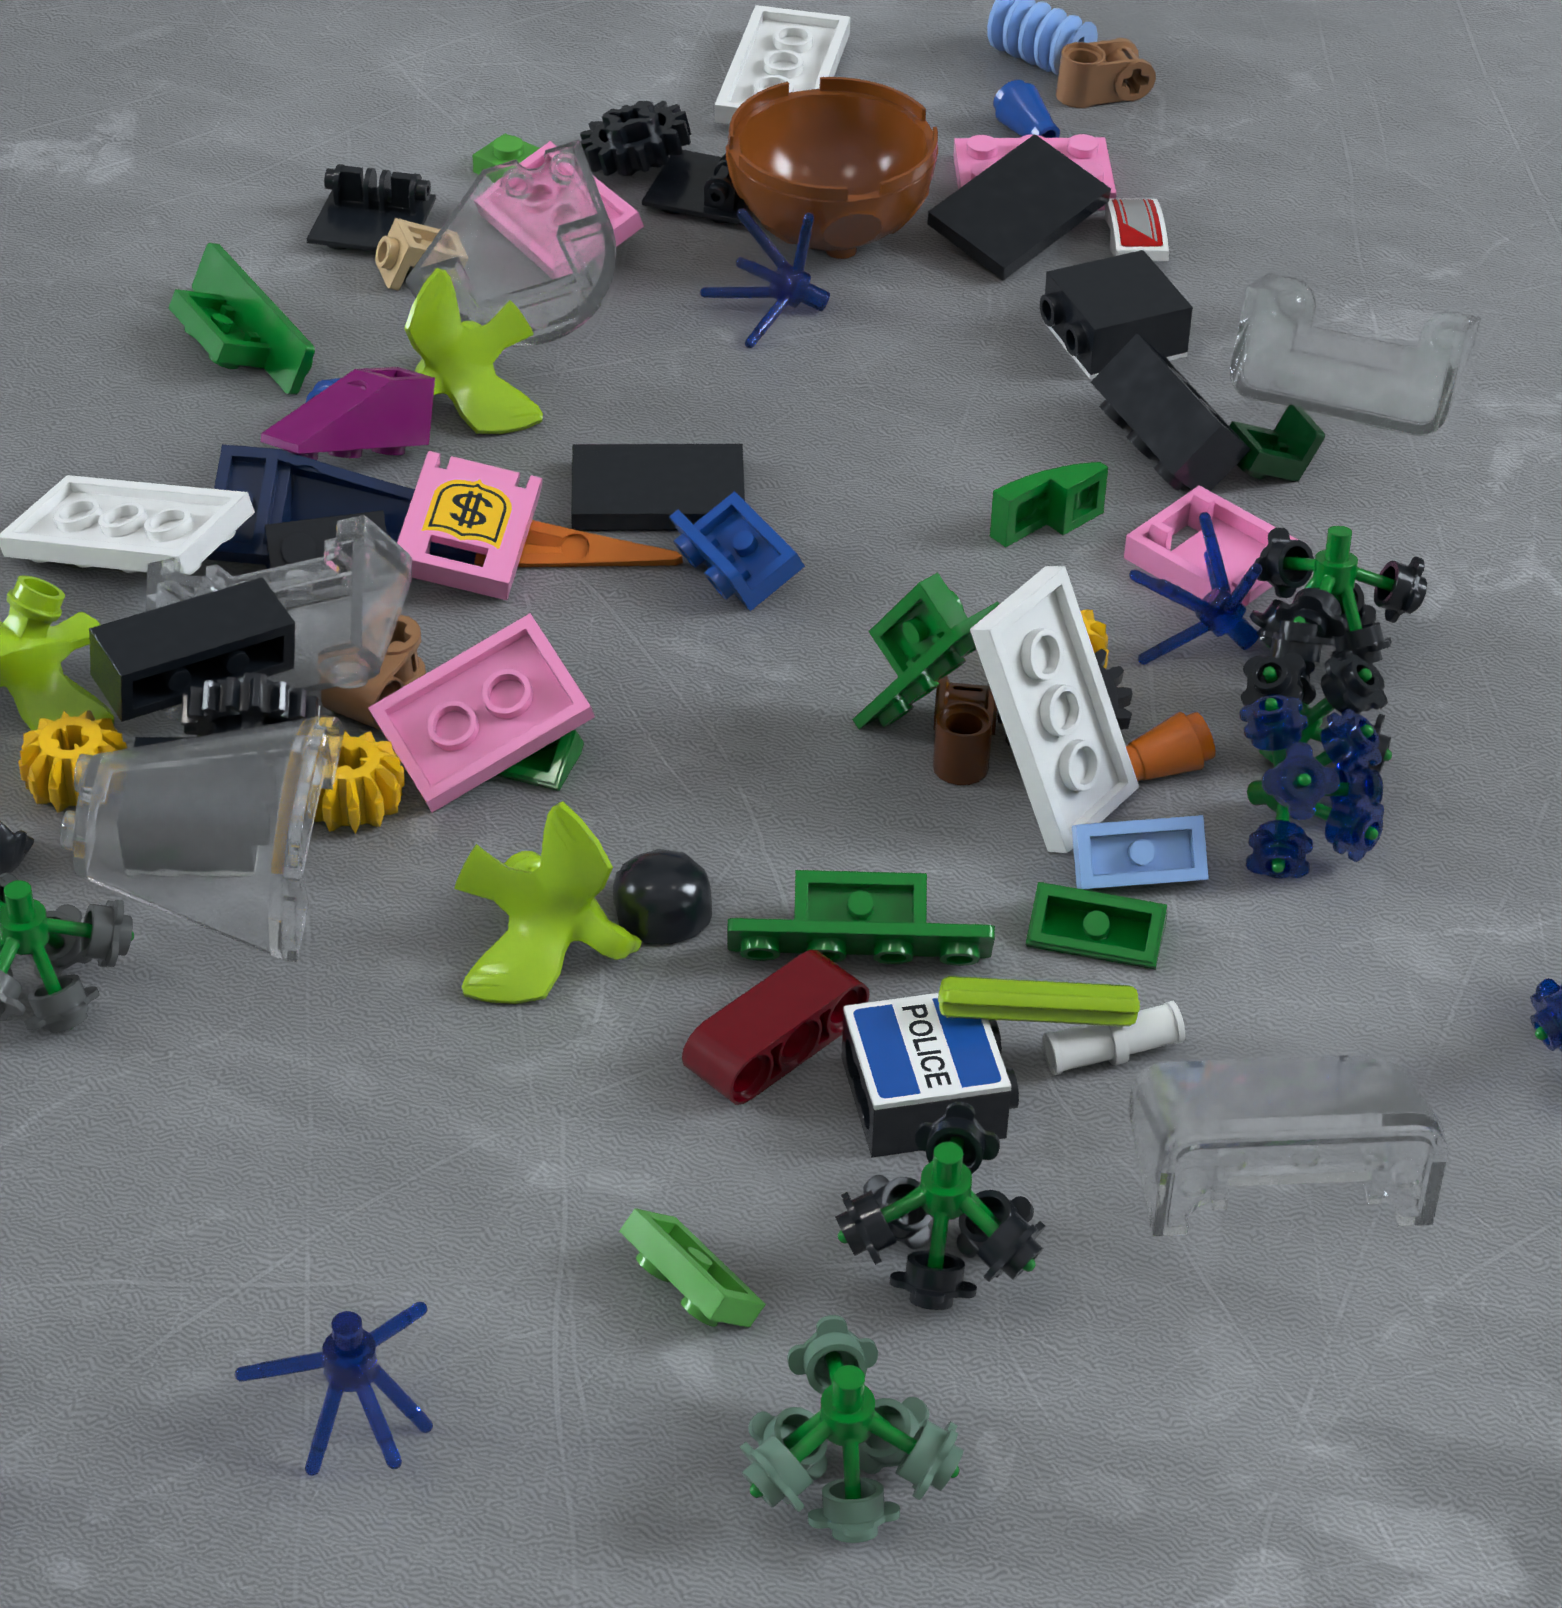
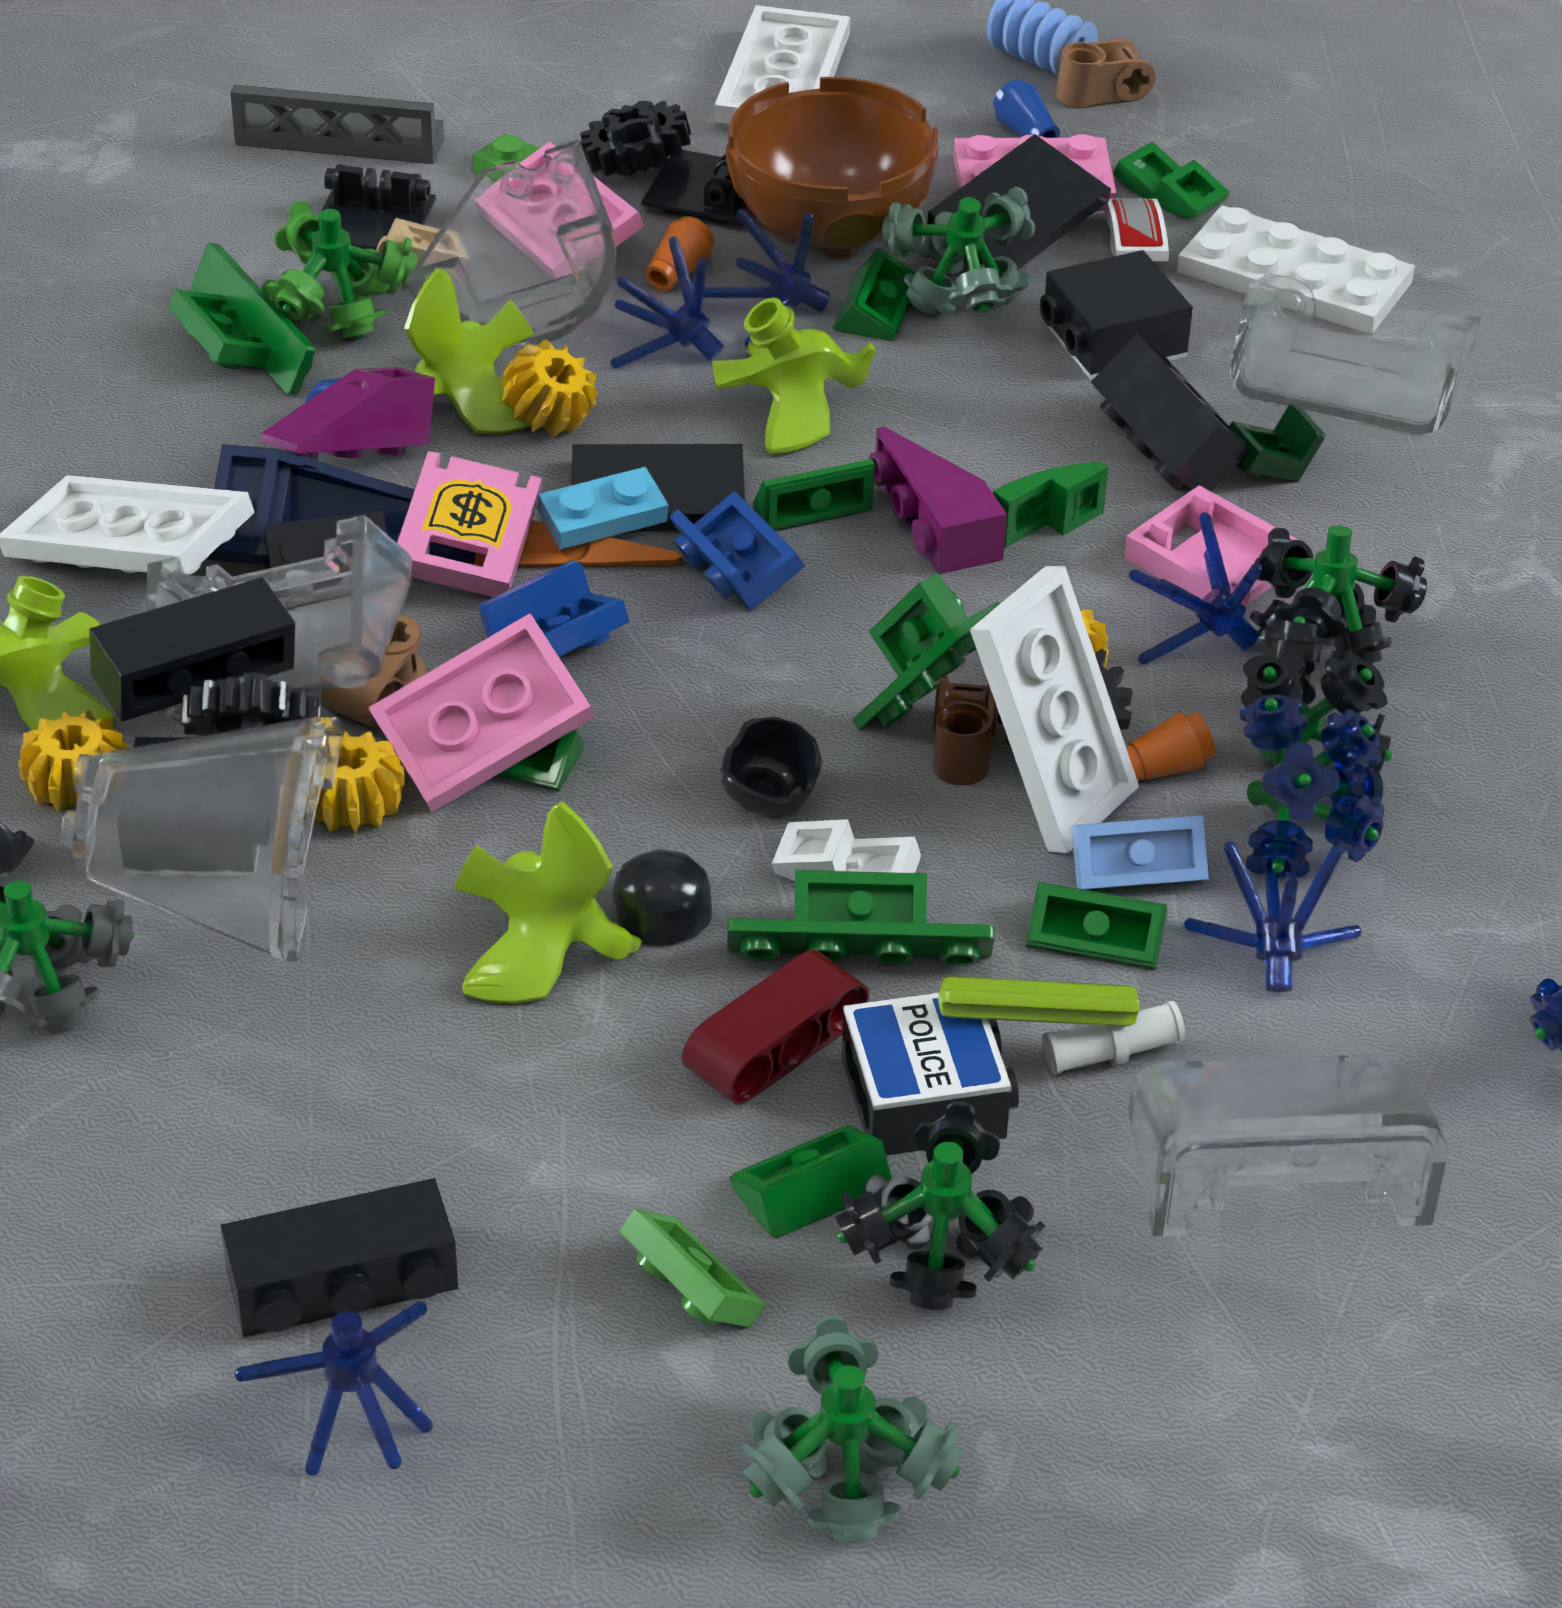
none -> black brick [220,1178,458,1337]
none -> dark grey fence [230,84,444,164]
none -> bright green plant [262,201,418,339]
none -> blue bracket [479,561,630,661]
none -> yellow gear [500,339,598,438]
none -> medium azure plate [537,467,669,550]
none -> clear blue plant [610,236,725,368]
none -> orange cone [645,216,714,292]
none -> lime animal [712,298,876,456]
none -> black hair [720,716,822,817]
none -> green slope [729,1125,892,1237]
none -> green slope [753,459,875,530]
none -> white slope [772,819,921,881]
none -> green slope [833,247,916,341]
none -> magenta slope [869,427,1007,574]
none -> sand green plant [882,187,1035,315]
none -> green slope [1113,141,1230,219]
none -> white plate [1177,205,1415,335]
none -> clear blue plant [1184,841,1362,992]

